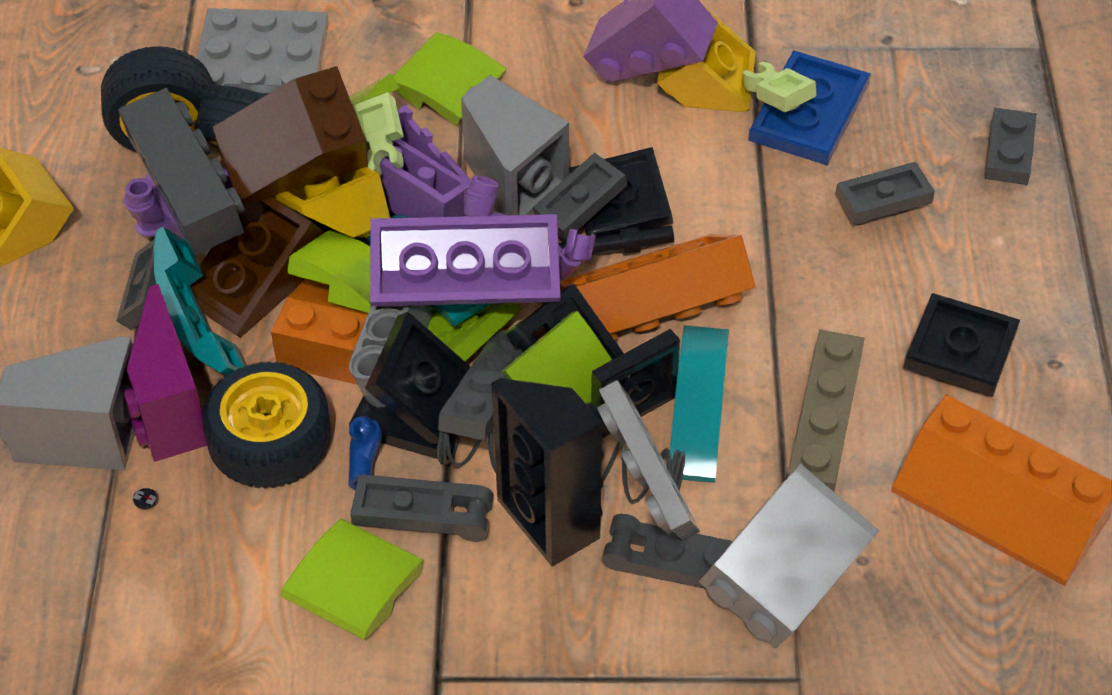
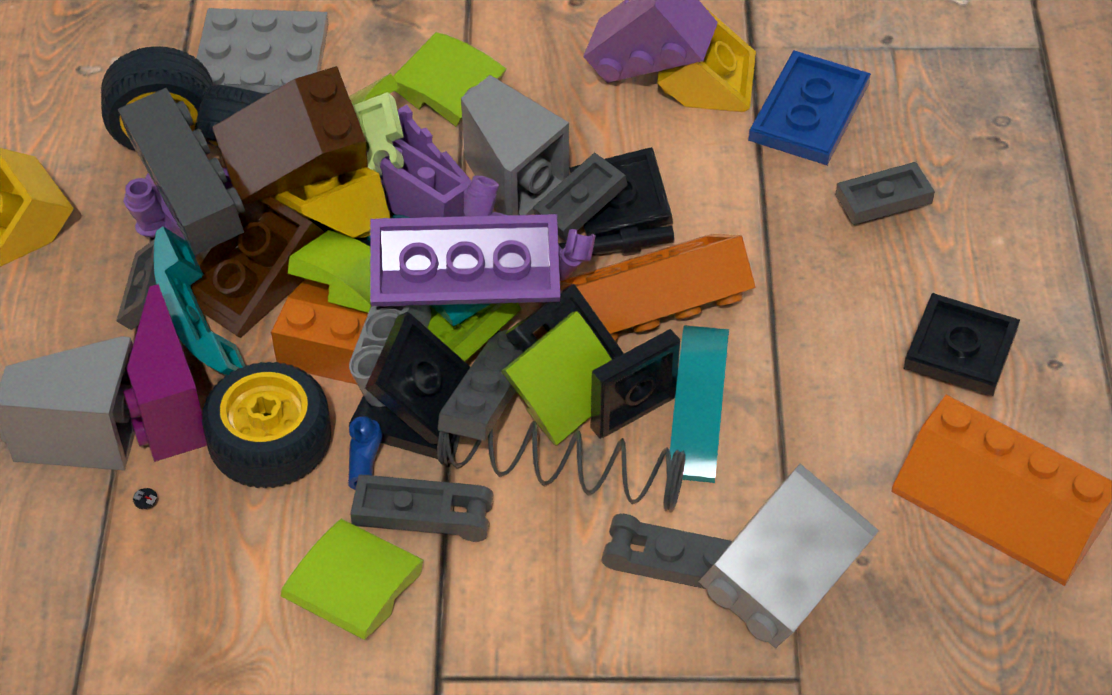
black slope [491,378,604,567] -> none
light grey plate [597,380,700,540] -> none
yellowish green plate [742,62,817,112] -> none
dark tan plate [787,329,865,492] -> none
dark grey plate [985,107,1037,185] -> none

